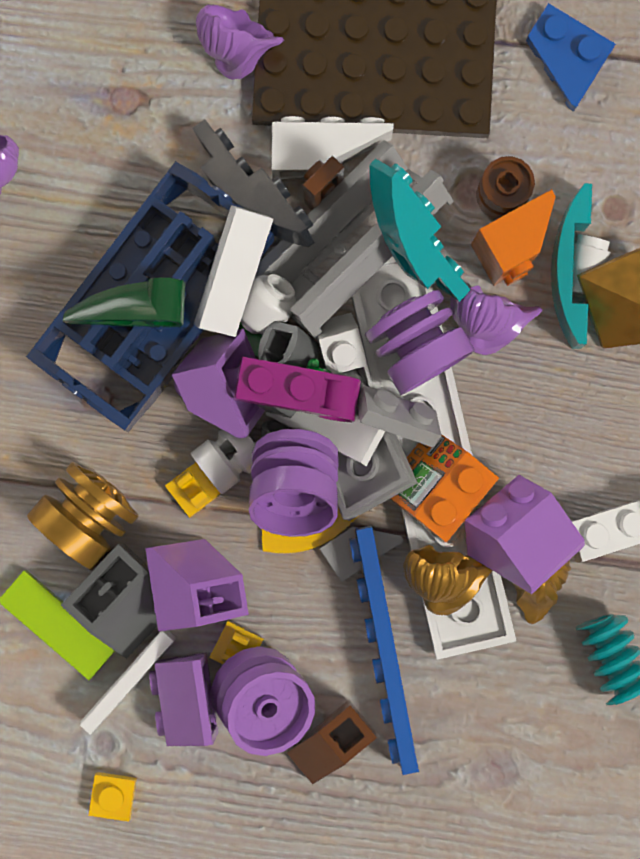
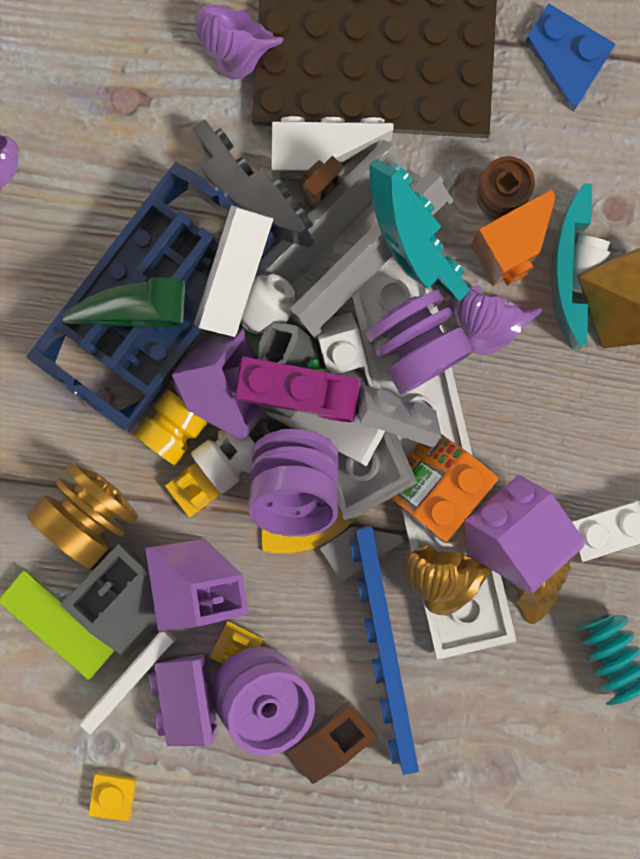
none -> yellow wheel [133,389,208,466]

